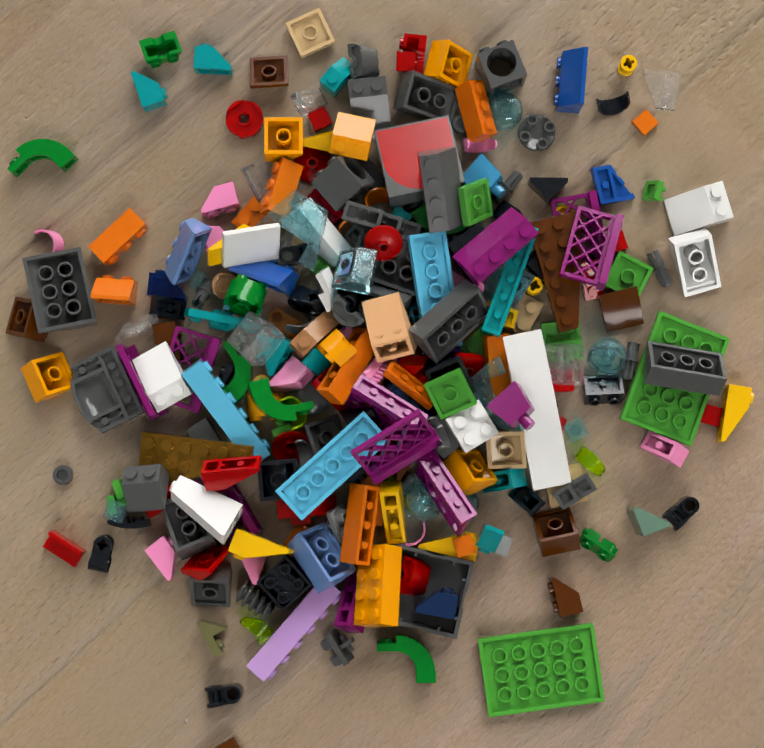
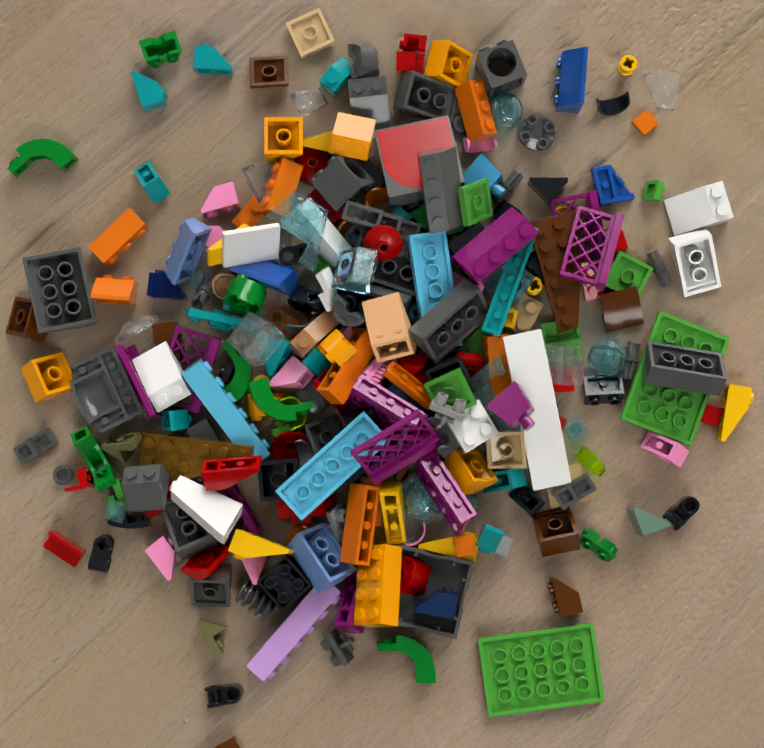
bright pink helmet [34,229,64,252] -> none
black slope [149,295,187,320] -> none
red plate [226,100,264,139] -> none
clear neon green helmet [240,617,273,646] -> none
red tile [307,106,332,132] -> none
none -> dark grey slope [13,427,59,465]
none -> red panel [64,468,96,492]
none -> green arch [70,425,117,492]
none -> olive slope [100,432,143,463]
none -> teal slope [134,161,171,204]
none -> teal slope [161,409,191,431]
none -> light grey hips [429,391,466,427]

